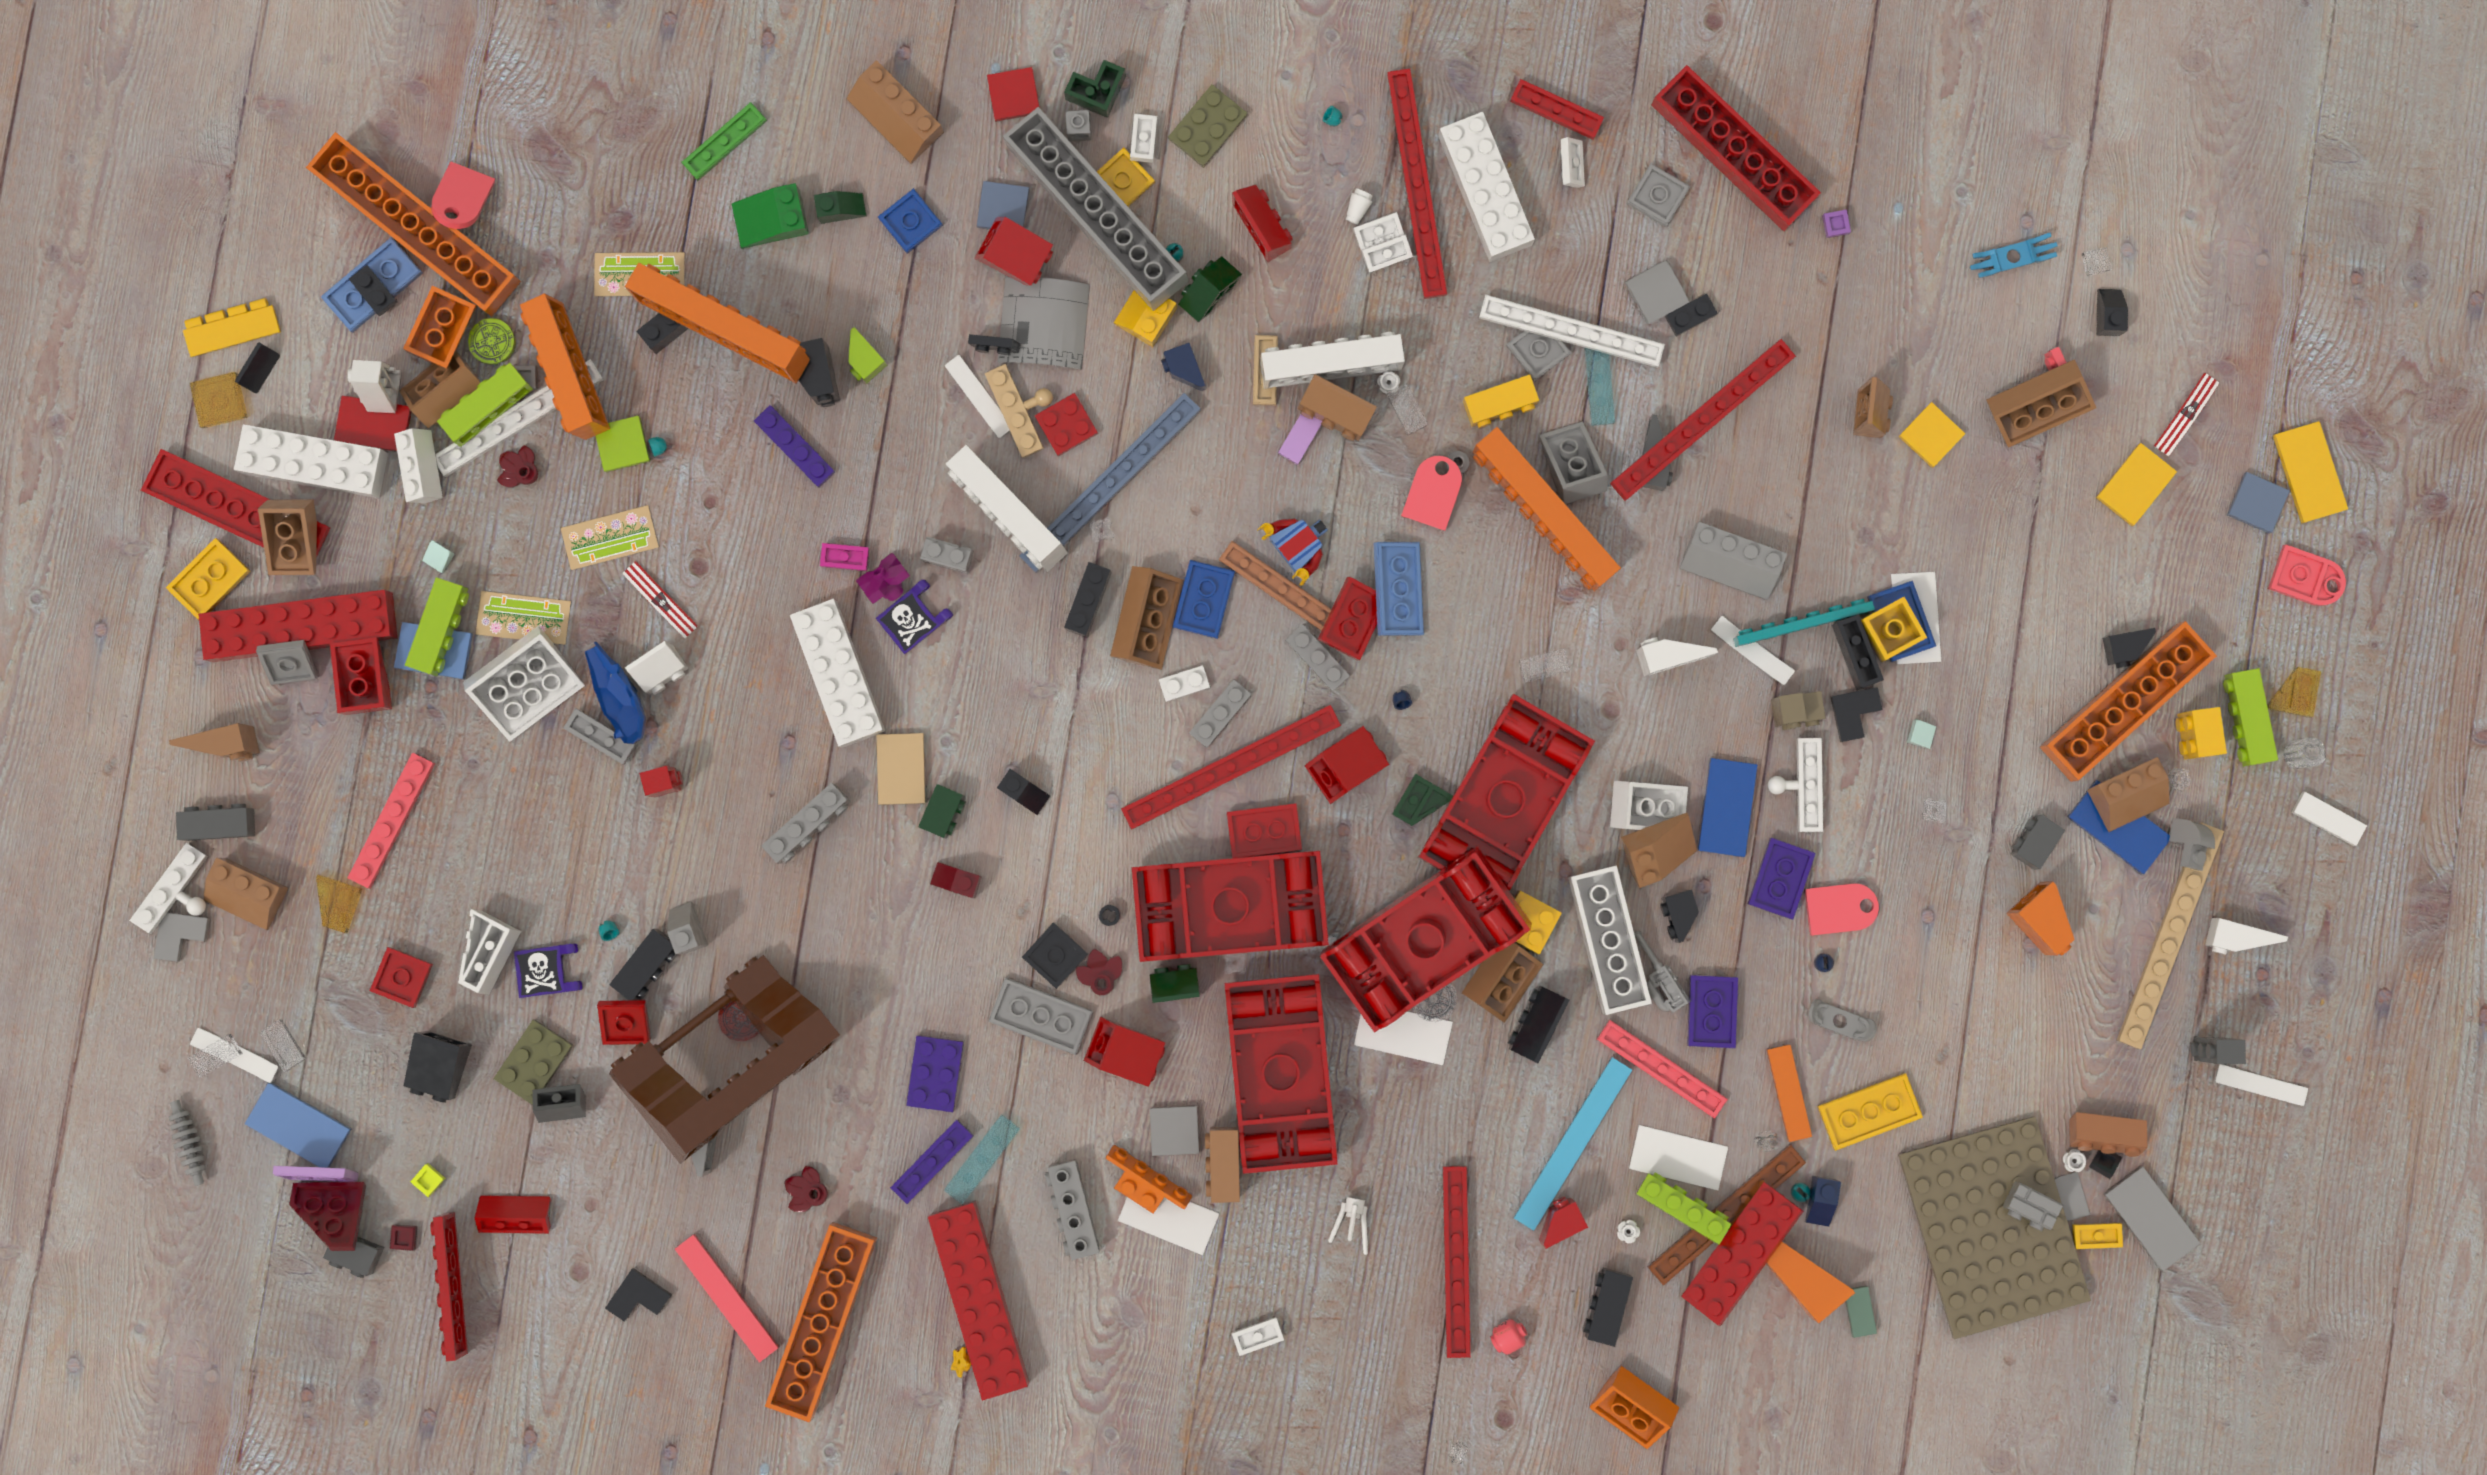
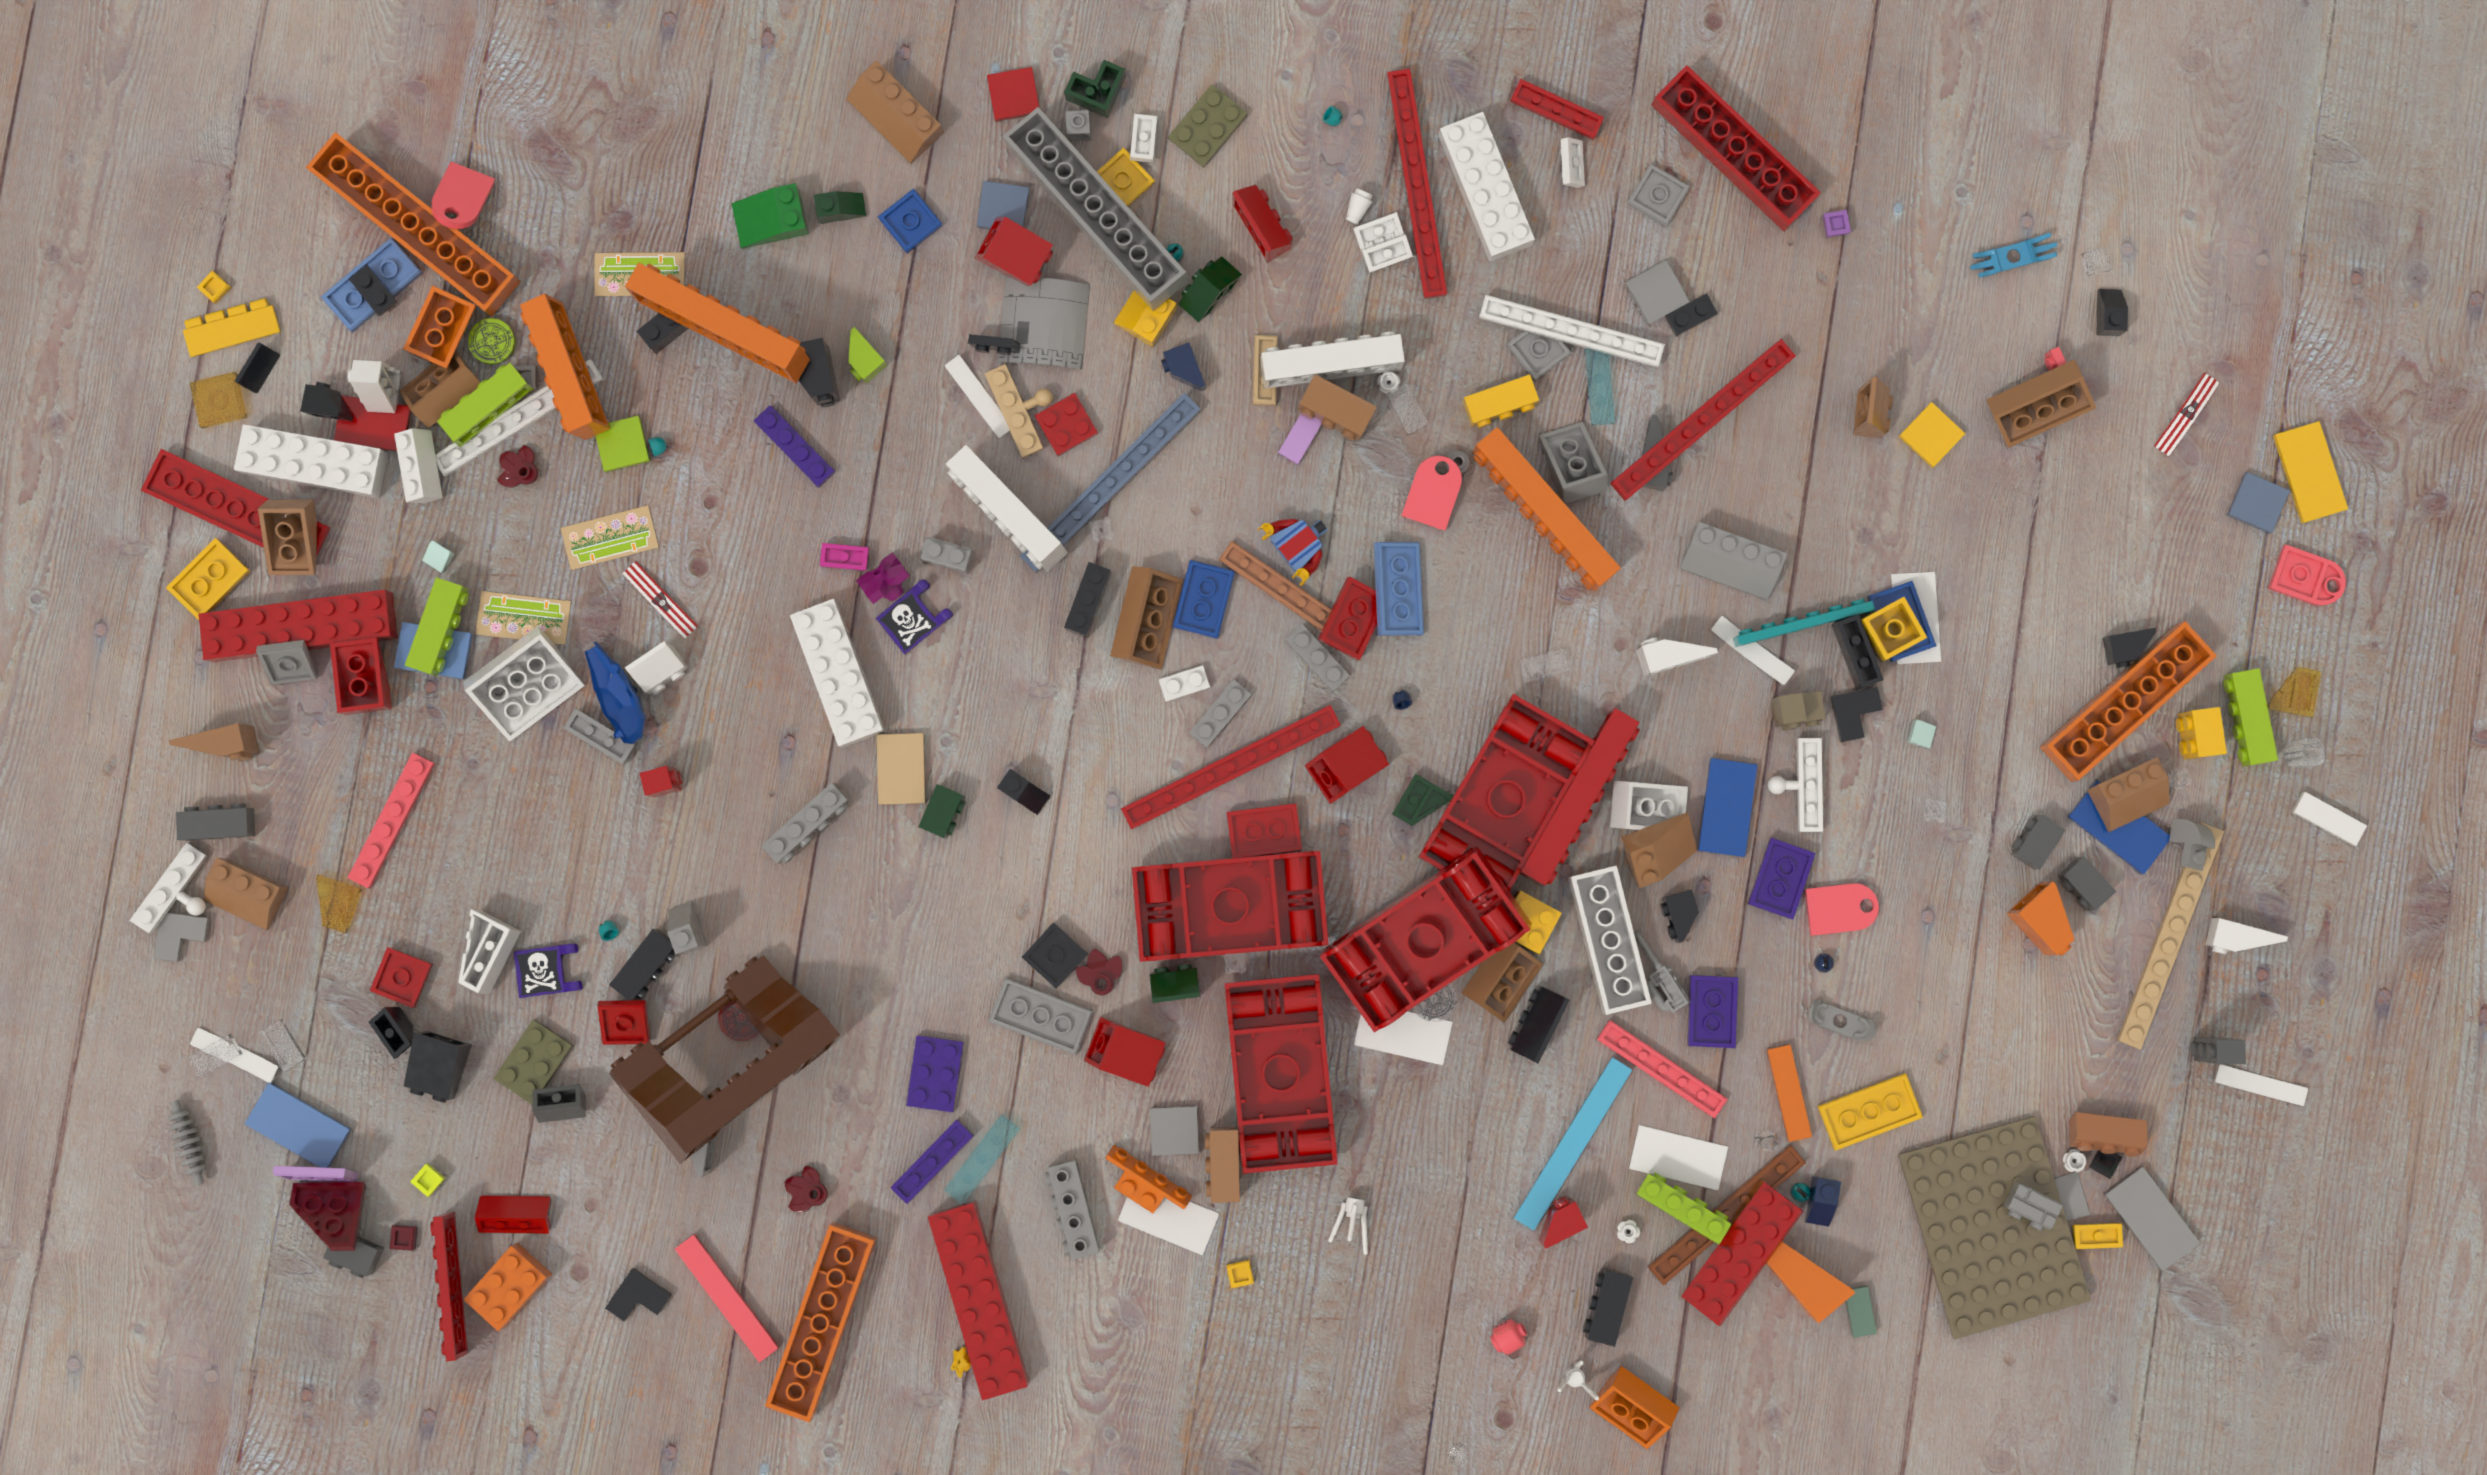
bright green tile [681,102,767,181] -> none
dark red slope [930,862,982,899] -> none
black bush [1099,905,1120,926] -> none
white plate [1232,1317,1284,1356] -> none
red plate [1442,1166,1471,1358] -> none
yellow tile [2095,443,2177,526] -> none
none -> yellow tile [197,270,232,304]
none -> black slope [300,382,353,422]
none -> black slope [368,1007,413,1059]
none -> orange brick [463,1243,553,1331]
none -> yellow tile [1226,1259,1254,1289]
none -> red brick [1519,708,1640,886]
none -> white plant [1557,1360,1599,1400]
none -> dark grey brick [2058,857,2117,911]

